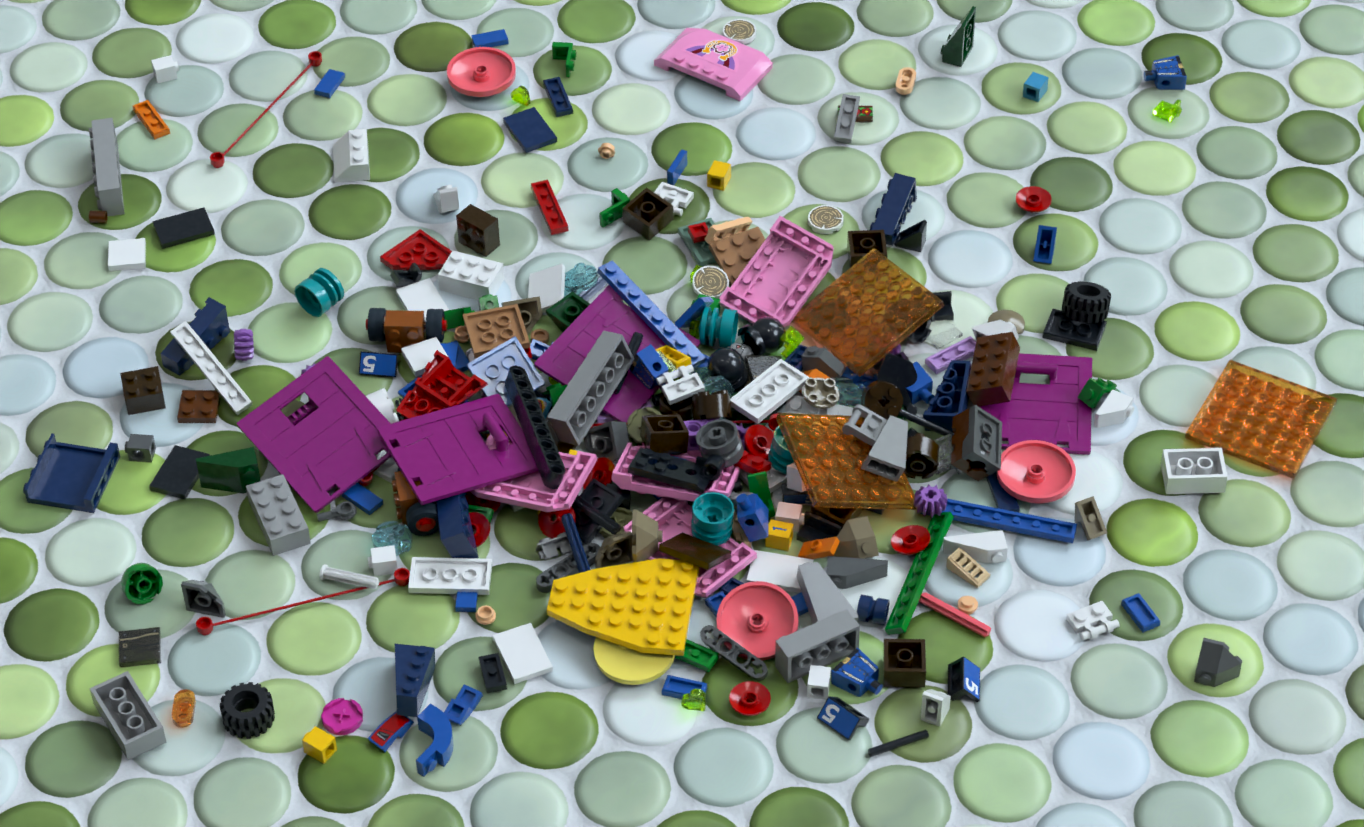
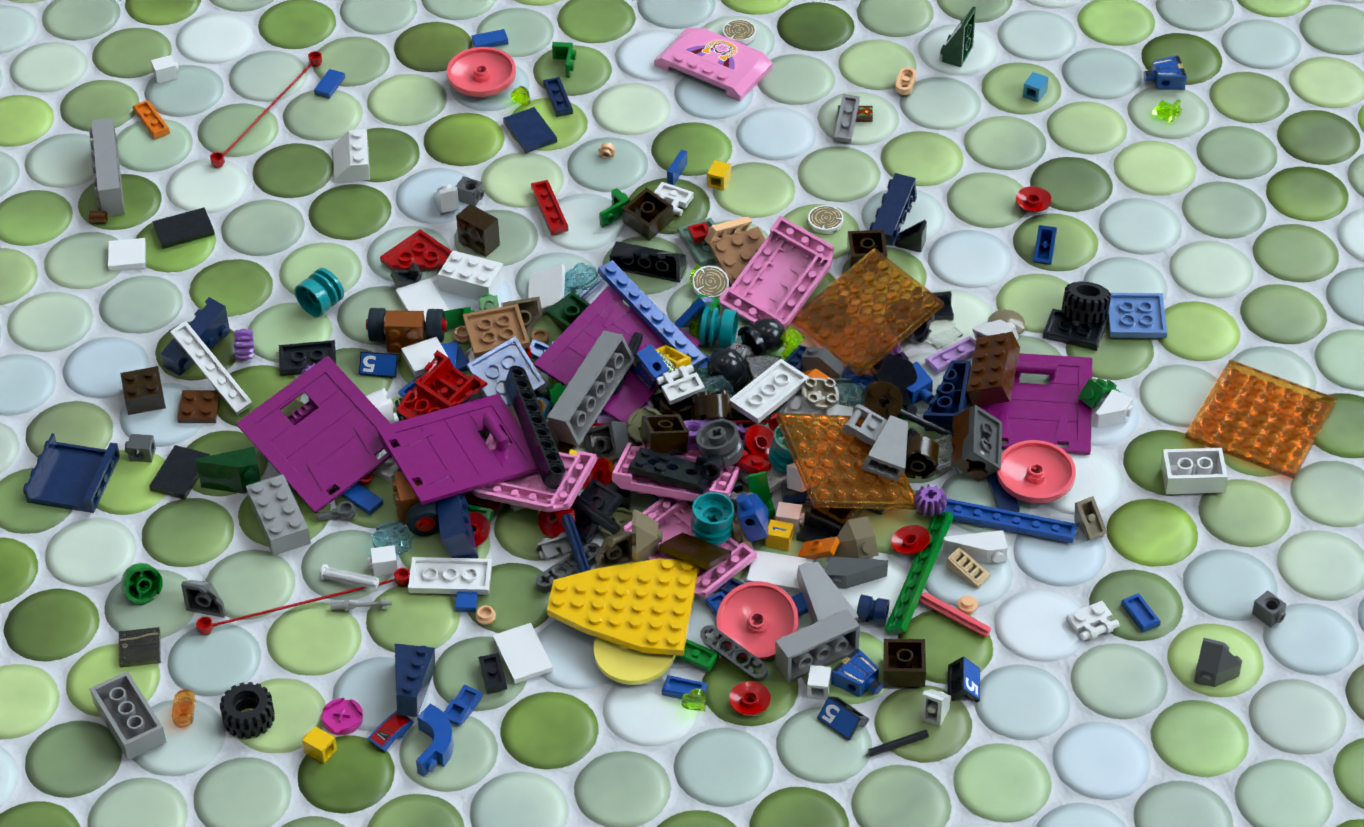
none -> black tile [279,340,336,376]
none -> light grey piece [330,597,392,612]
none -> dark grey brick [455,176,484,206]
none -> black wedge [609,241,686,283]
none -> medium blue plate [1108,293,1167,338]
none -> dark grey brick [1252,590,1287,628]

